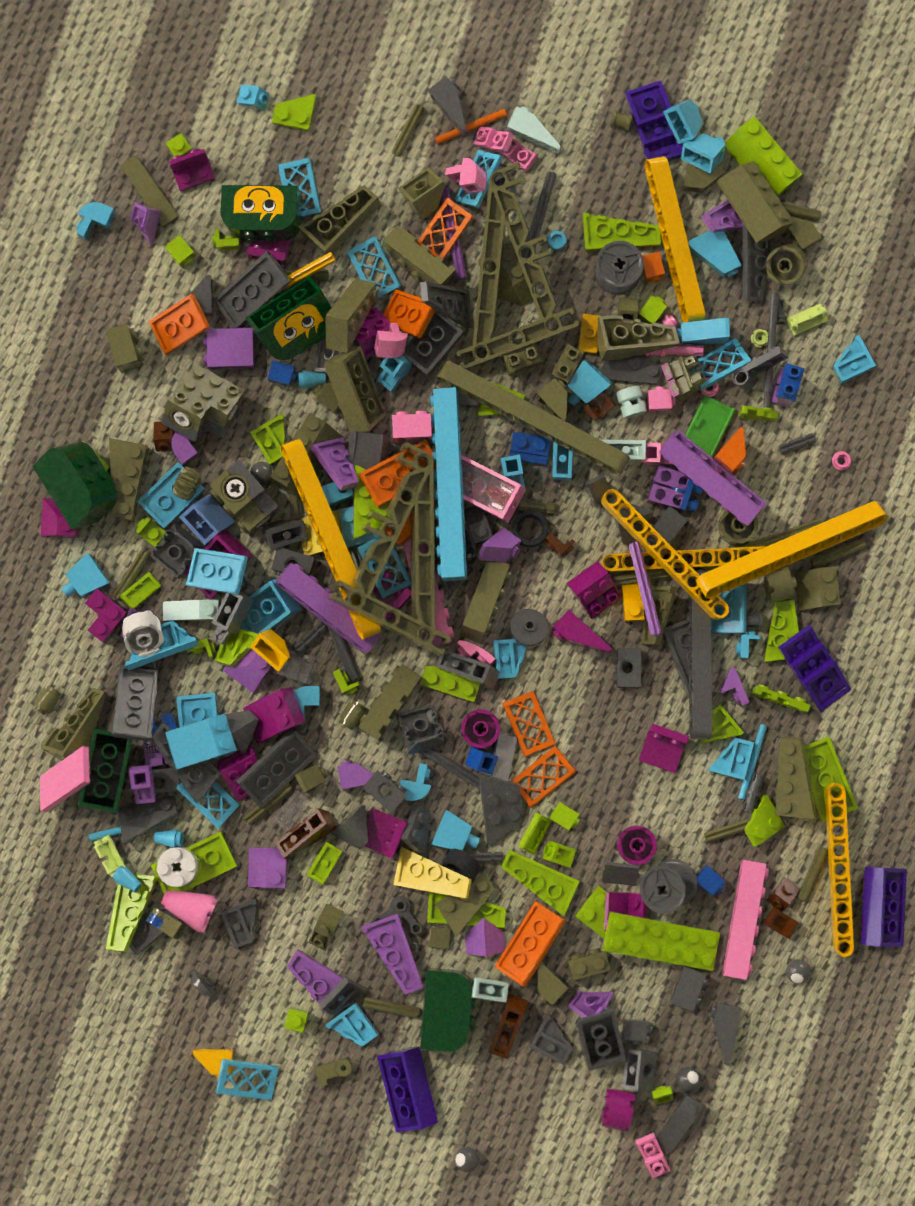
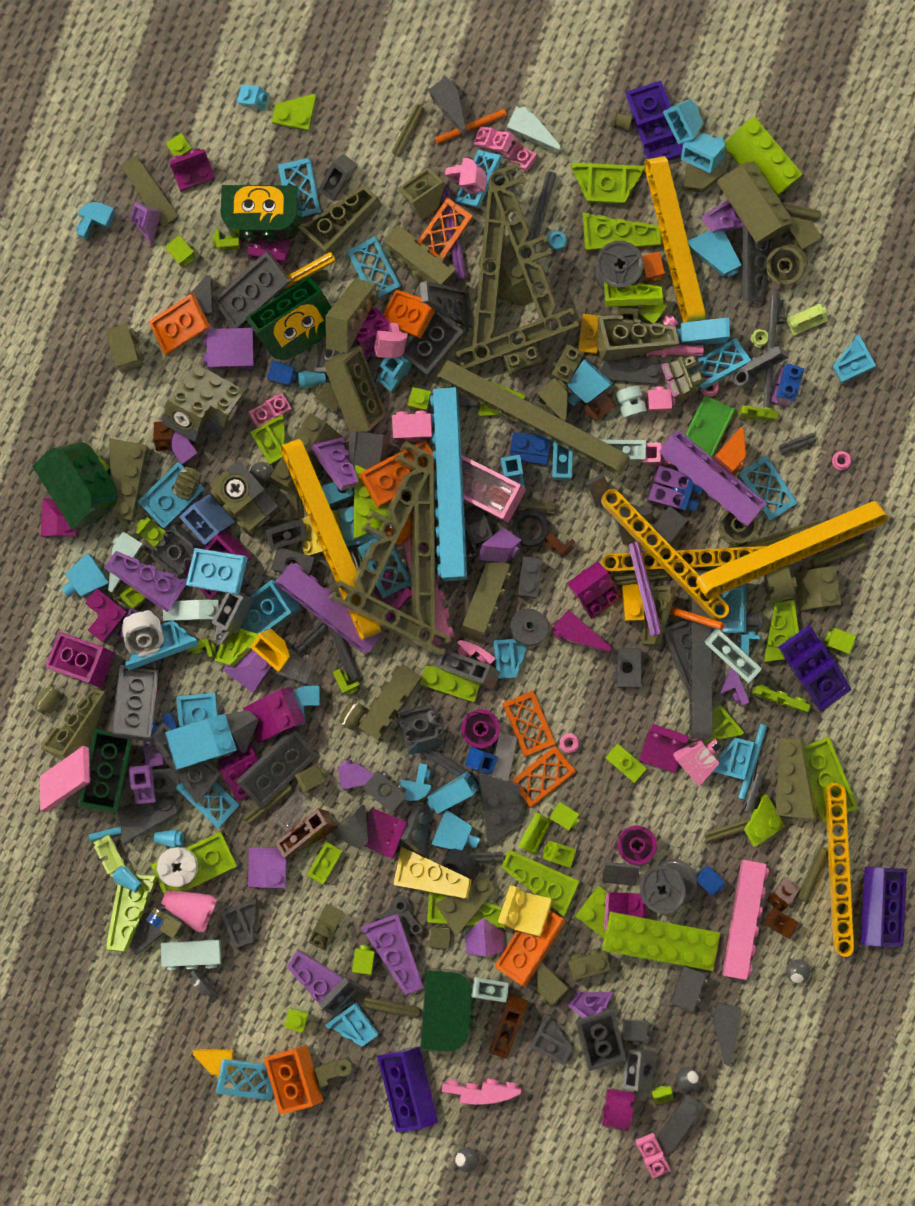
none -> magenta slope [45,632,116,688]
none -> medium lavender wing [104,551,187,612]
none -> light aqua slope [108,532,145,593]
none -> light aqua brick [161,939,222,970]
none -> bright pink slope [248,392,292,428]
none -> orange slope [264,1044,323,1114]
none -> dark grey slope [318,154,358,201]
none -> lime brick [352,945,375,975]
none -> lime brick [408,387,431,411]
none -> medium azure slope [427,771,479,814]
none -> bright pink slope [442,1078,521,1104]
none -> light yellow bracket [498,886,553,936]
none -> dark grey brick [517,556,542,599]
none -> bright pink plate [560,734,579,753]
none -> lime wing [571,163,644,204]
none -> lime wing [604,281,663,307]
none -> lime plate [605,743,647,783]
none -> orange bar [669,607,725,630]
none -> bright pink torso [673,739,722,786]
none -> light aqua brick [704,629,762,683]
none -> medium azure window [738,455,798,521]
none -> lime brick [824,628,856,655]

